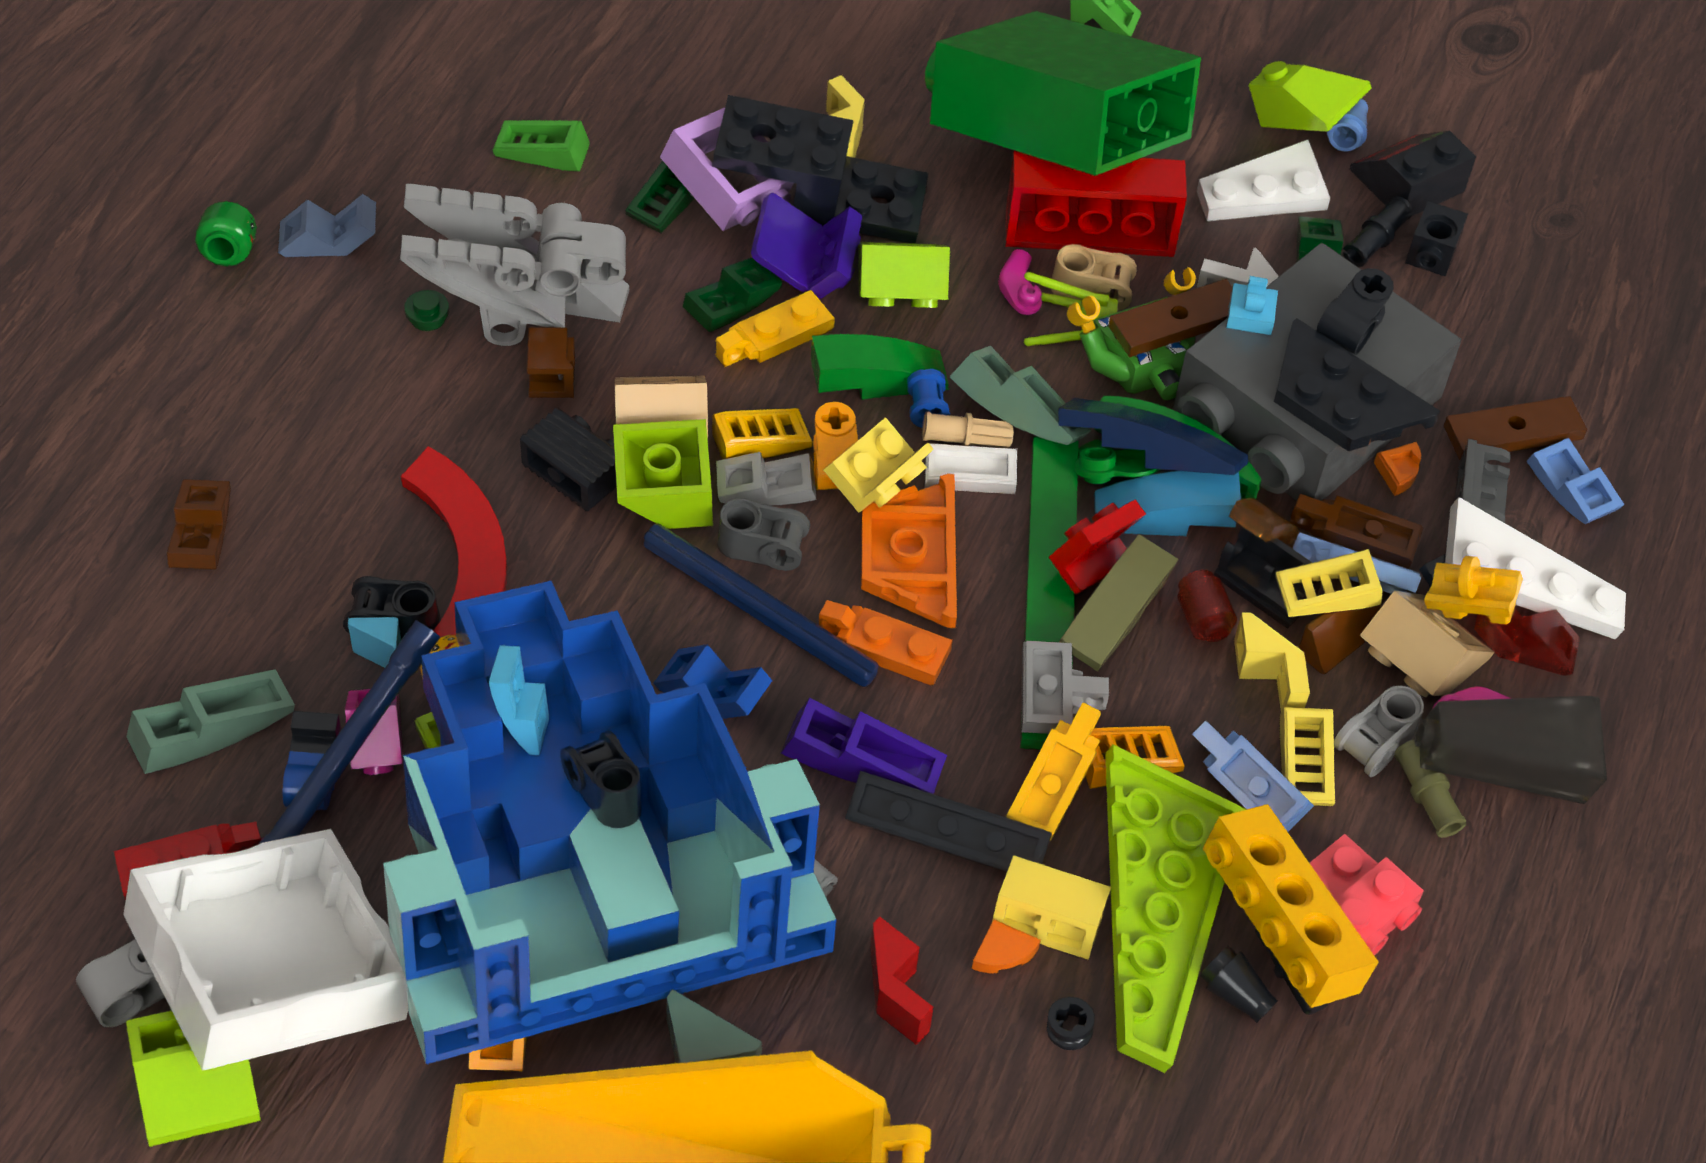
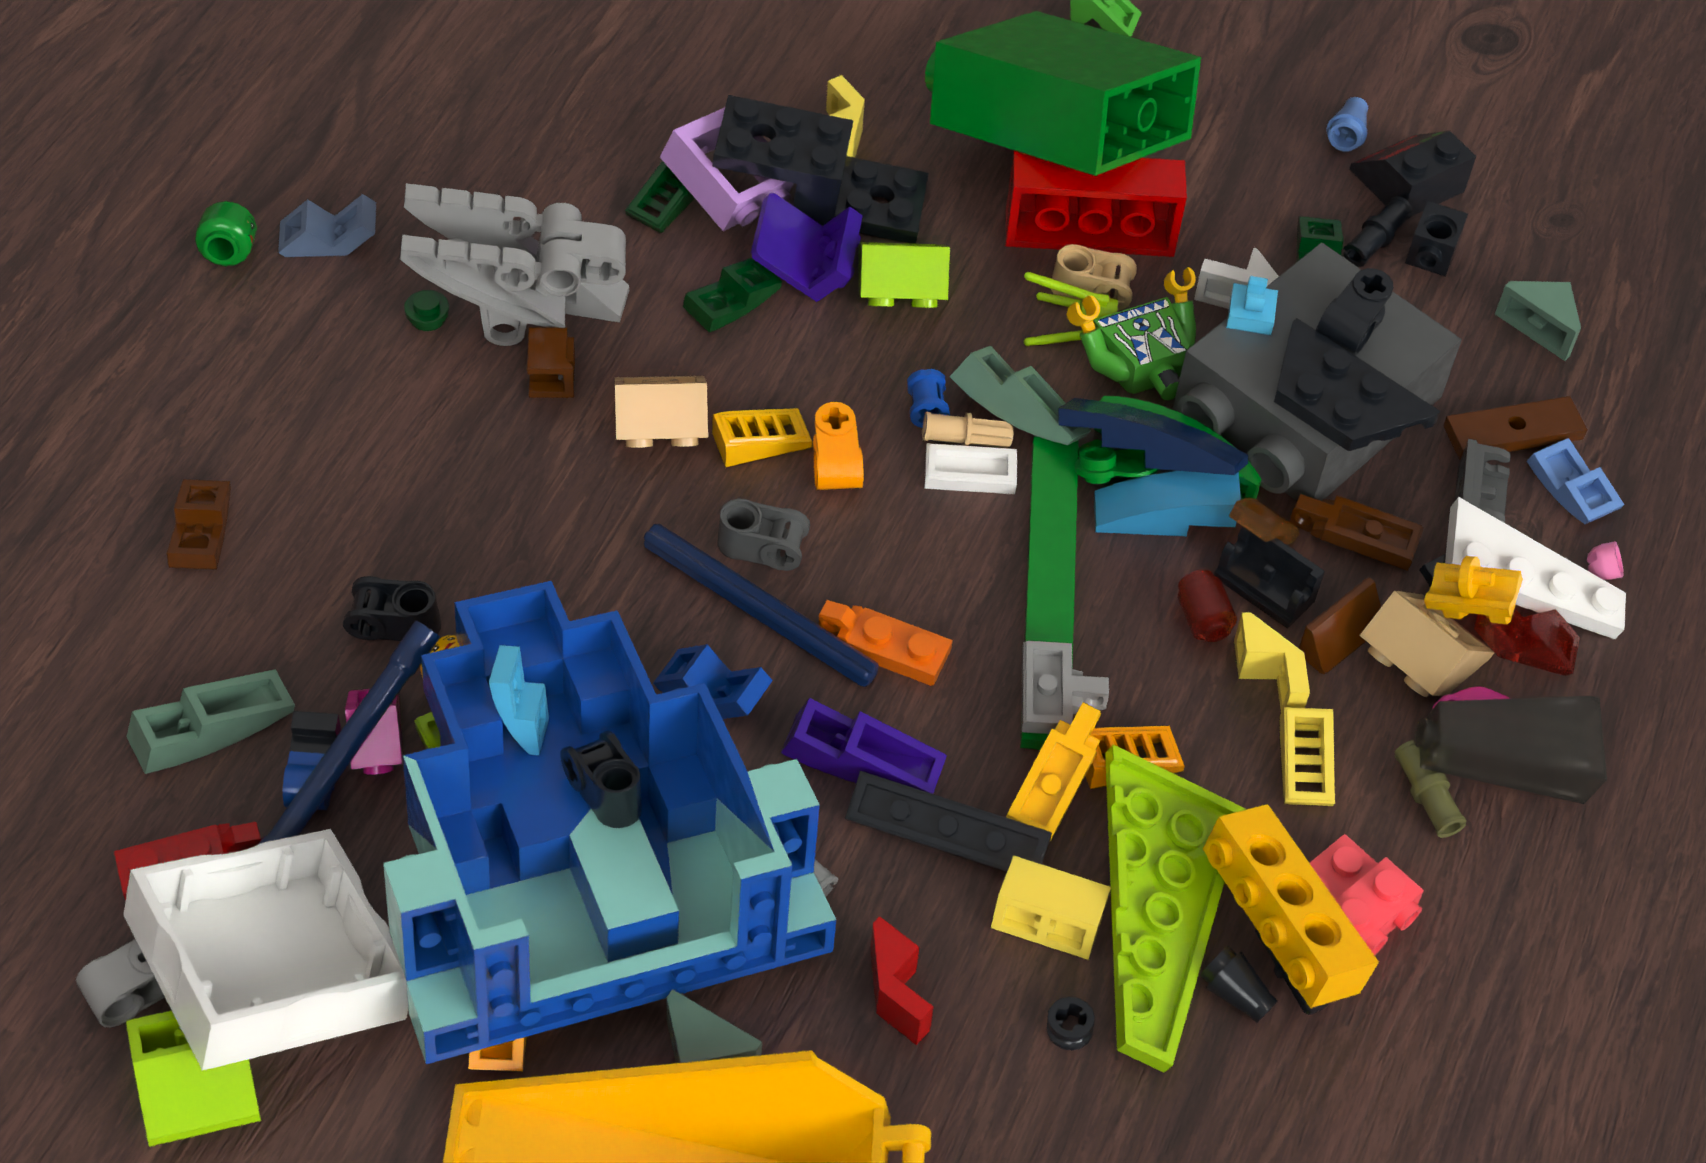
medium azure slope [348,617,401,668] -> none
red tile [401,446,507,637] -> none
bright green slope [493,120,589,171] -> none
black brick [520,407,617,511] -> none
lime slope [613,419,713,529] -> none
yellow hinge [715,290,835,367] -> none
light grey slope [716,452,816,506] -> none
green slope [811,334,949,400] -> none
light yellow bracket [823,417,934,513] -> none
orange wing [861,474,957,628] -> none
orange tile [972,920,1041,974] -> none
dark pink arm [998,249,1042,315] -> none
red bracket [1049,499,1146,594] -> none
olive slope [1059,534,1179,671] -> none
reddish brown tile [1108,279,1232,357] -> none
medium blue hinge [1192,720,1314,832] -> none
white wing [1197,140,1330,221] -> none
lime slope [1248,61,1372,132] -> none
light yellow slope [1276,549,1382,617] -> none
light blue hinge [1293,532,1422,594] -> none
light grey piece [1334,685,1424,777] -> none
orange tile [1374,442,1421,496] -> none
none -> sand green slope [1495,281,1581,361]
none -> bright pink hinge [1587,541,1624,580]

